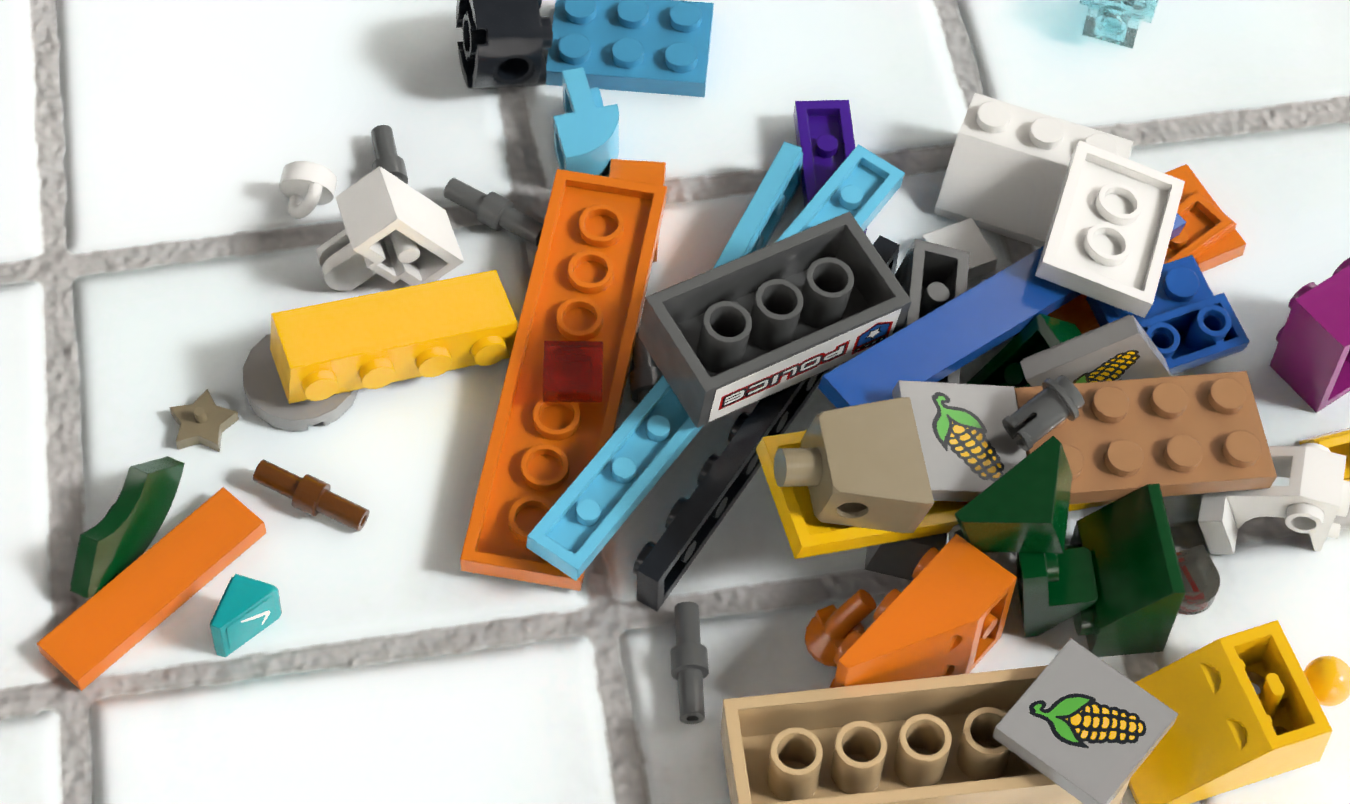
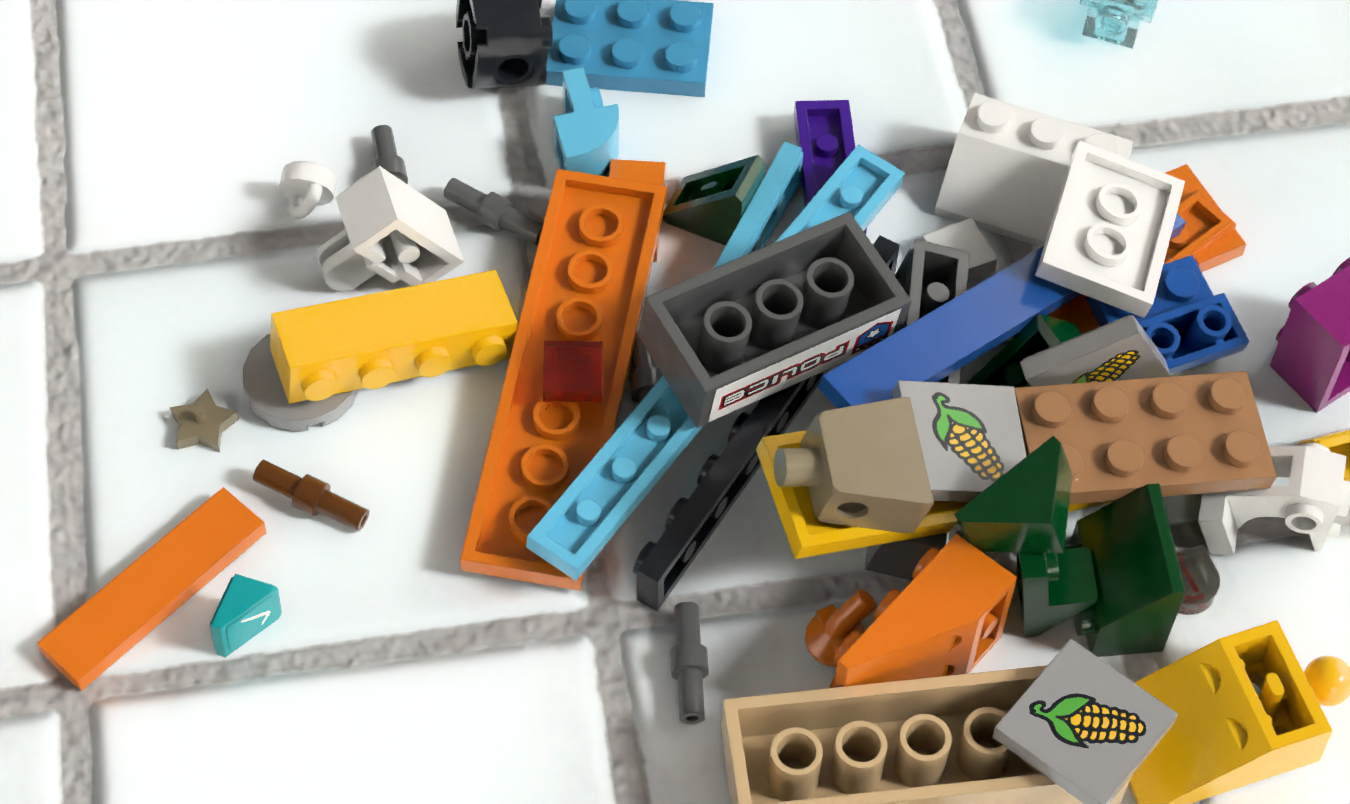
dark green tile [70,456,185,598] -> none
dark grey pin [1002,375,1085,451] -> none
none -> dark green slope [662,155,765,246]

